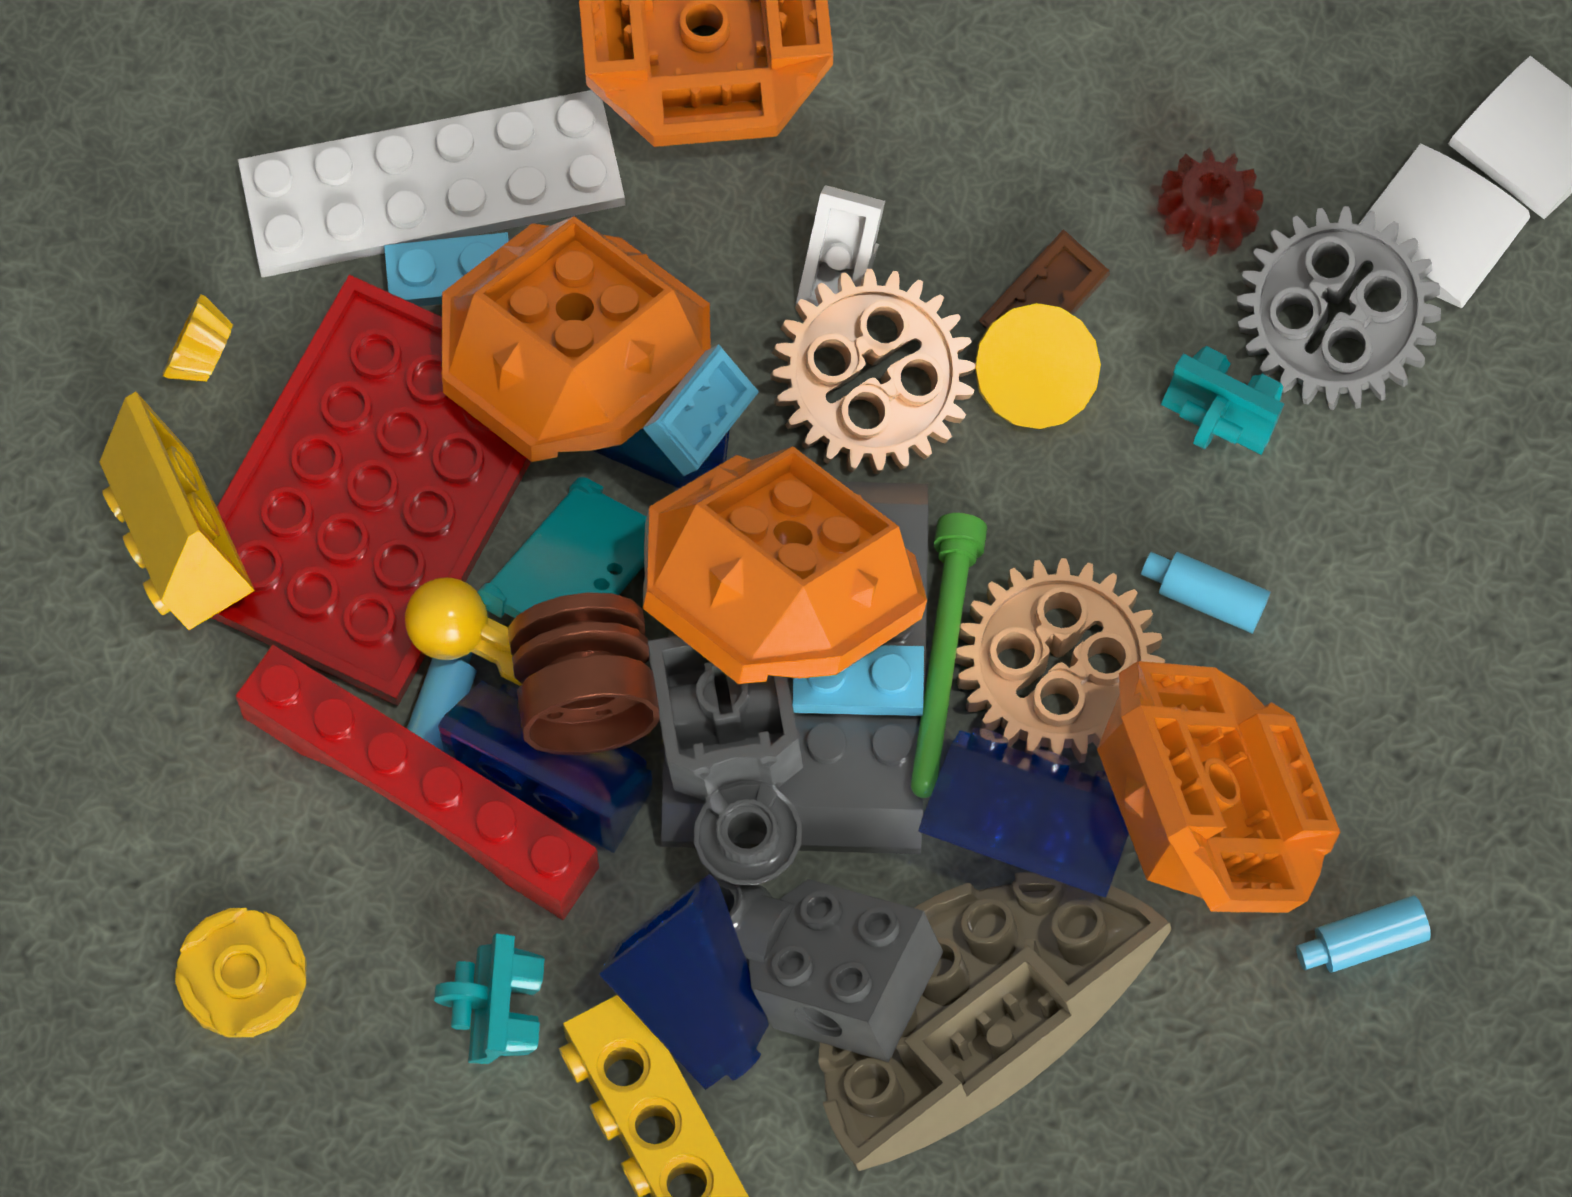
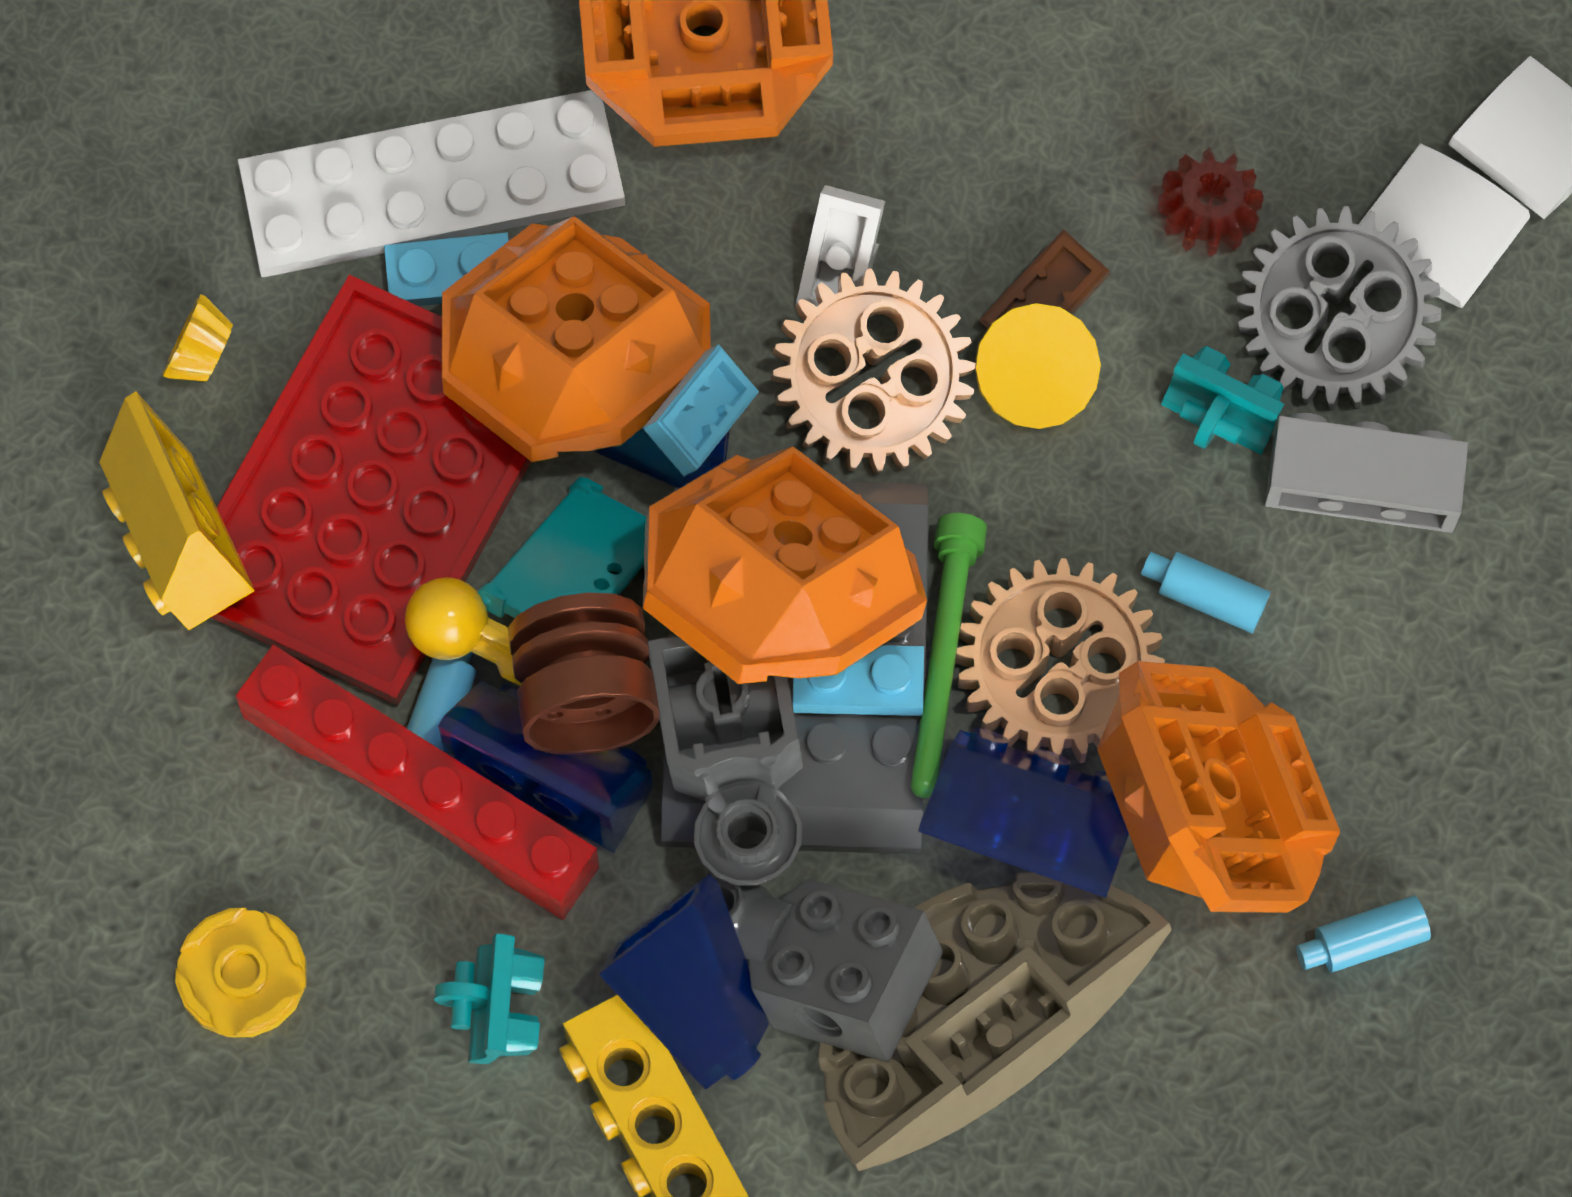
none -> light grey brick [1265,413,1469,533]

